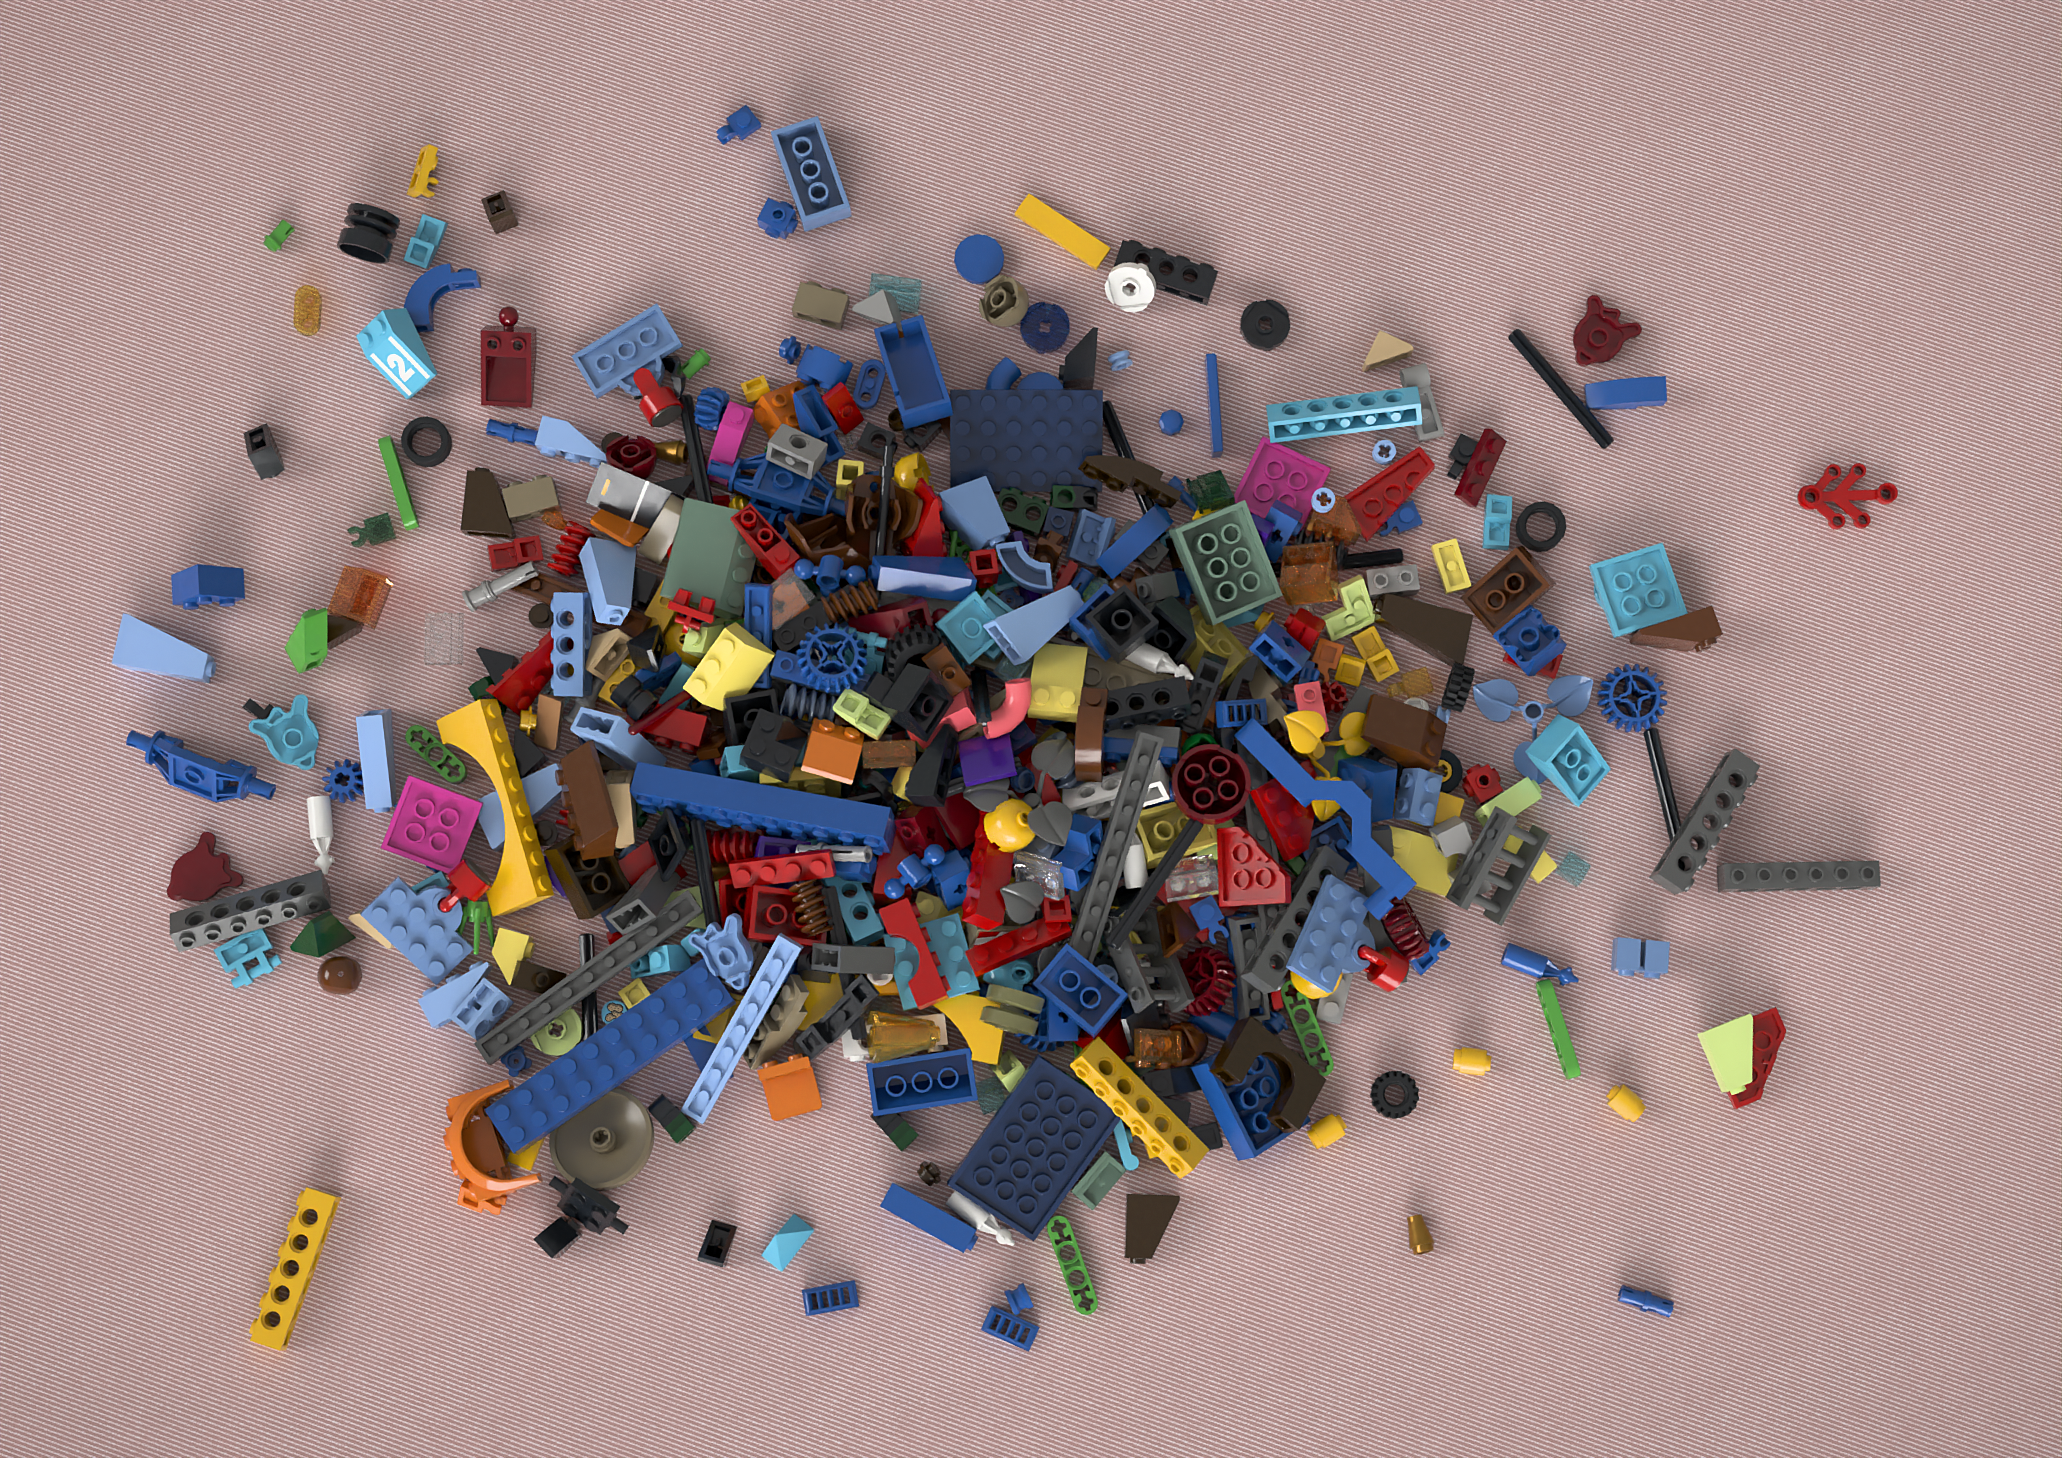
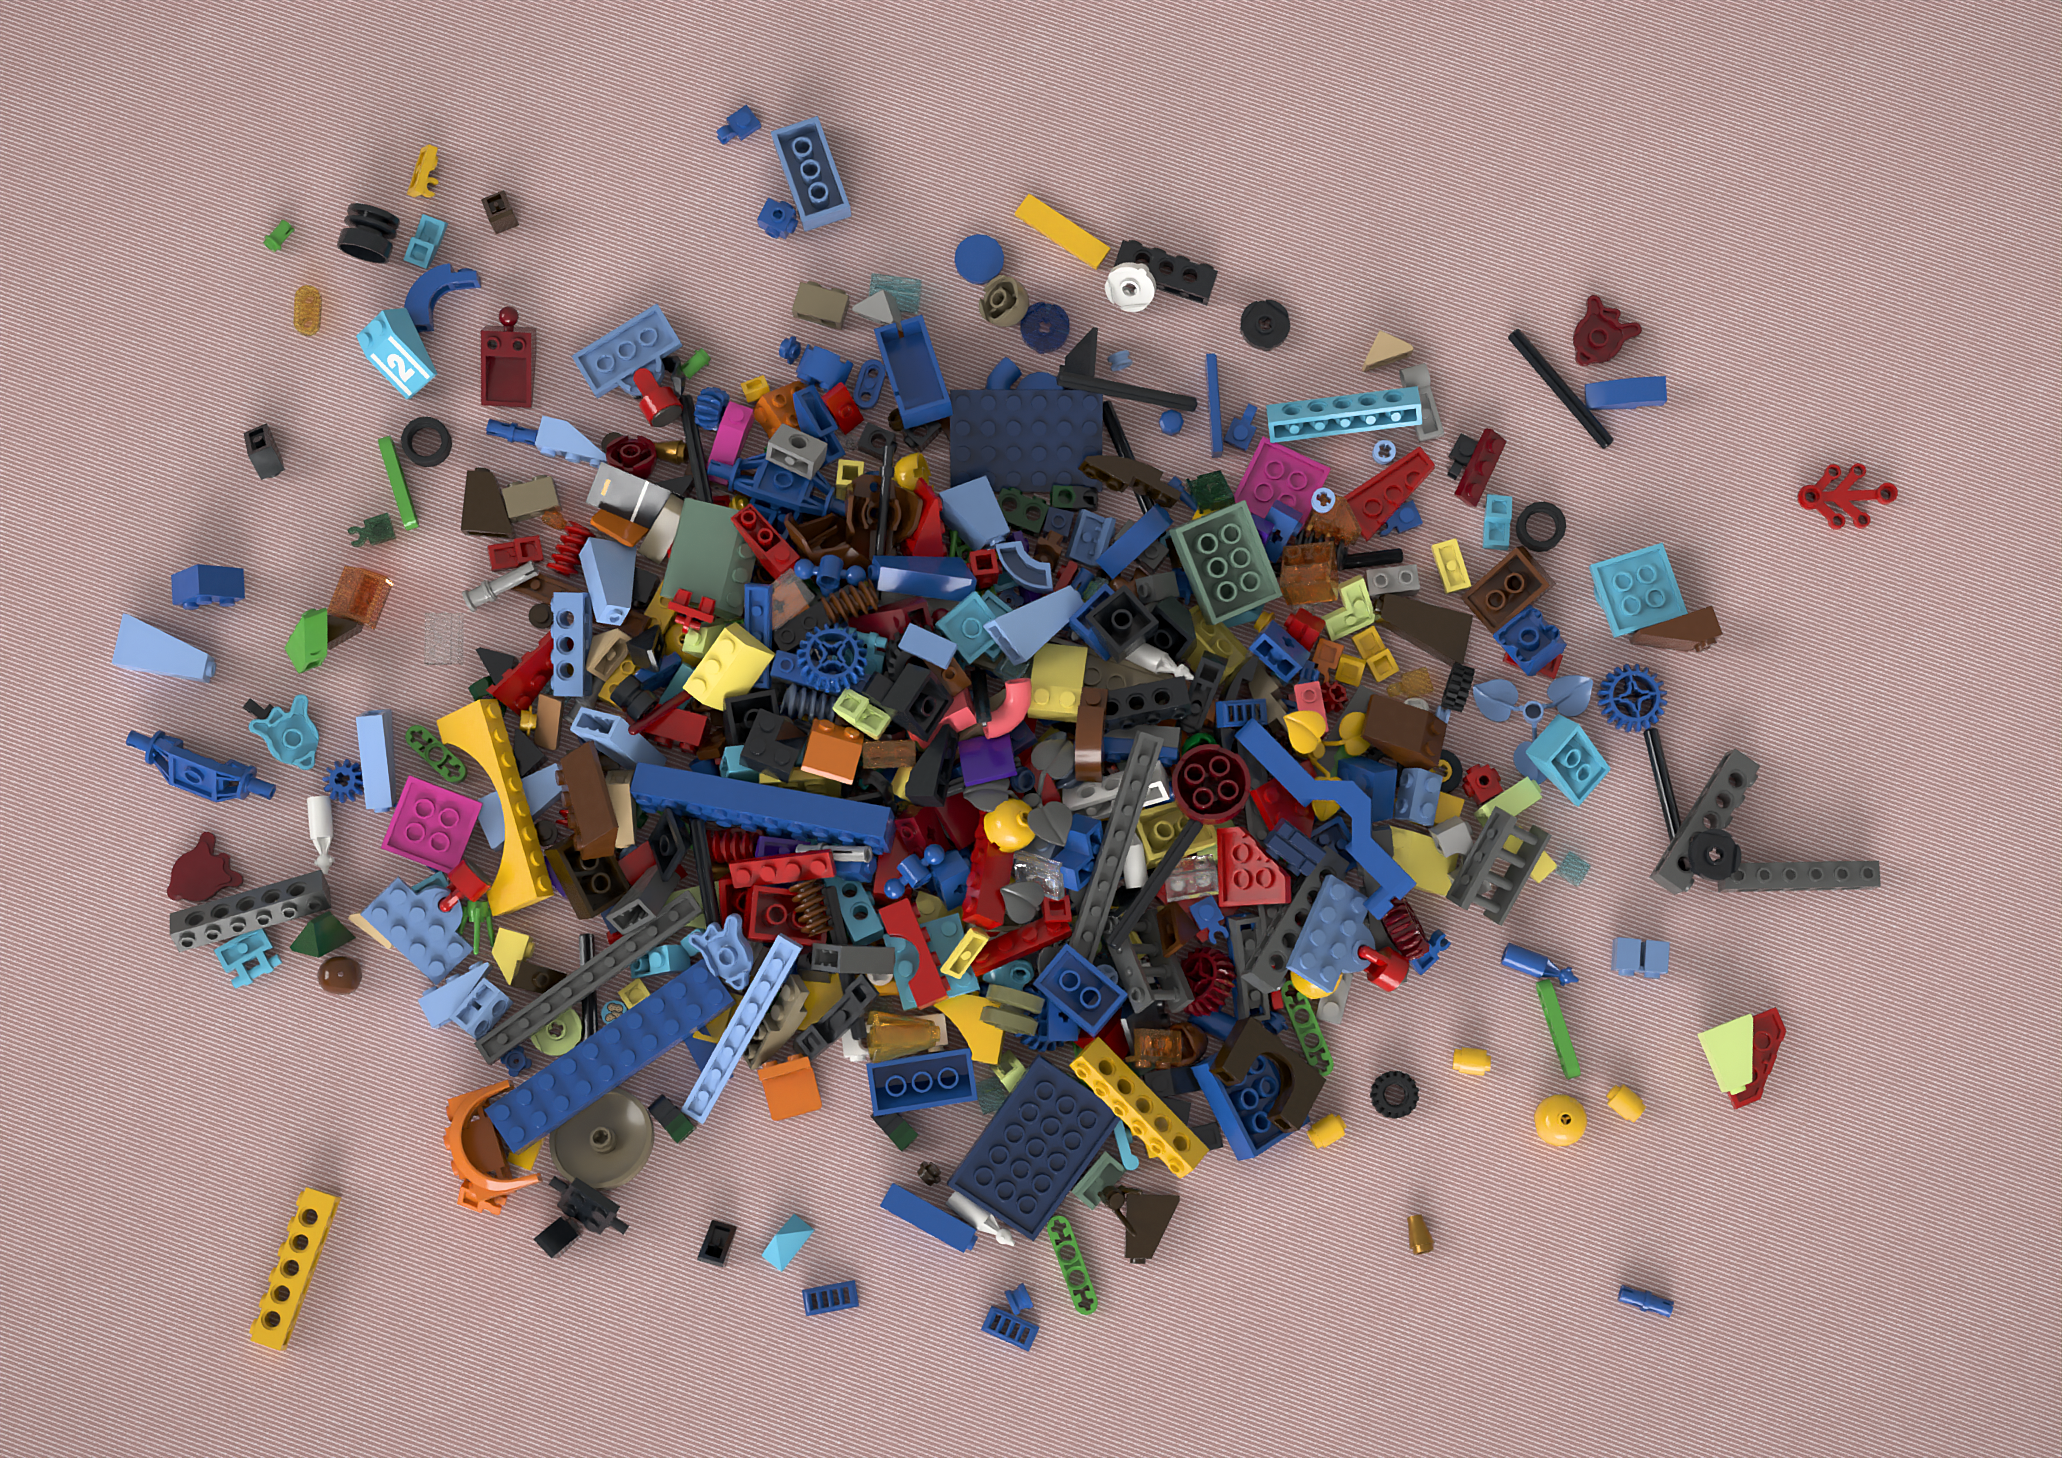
none -> medium blue tile [898,623,958,670]
none -> light yellow slope [940,927,990,979]
none -> black axle [1056,371,1198,412]
none -> dark brown plant [1097,1185,1143,1237]
none -> blue plate [1223,403,1258,452]
none -> dark blue brick [1263,817,1326,877]
none -> yellow cylinder [1534,1094,1587,1146]
none -> black plate [1688,829,1741,882]

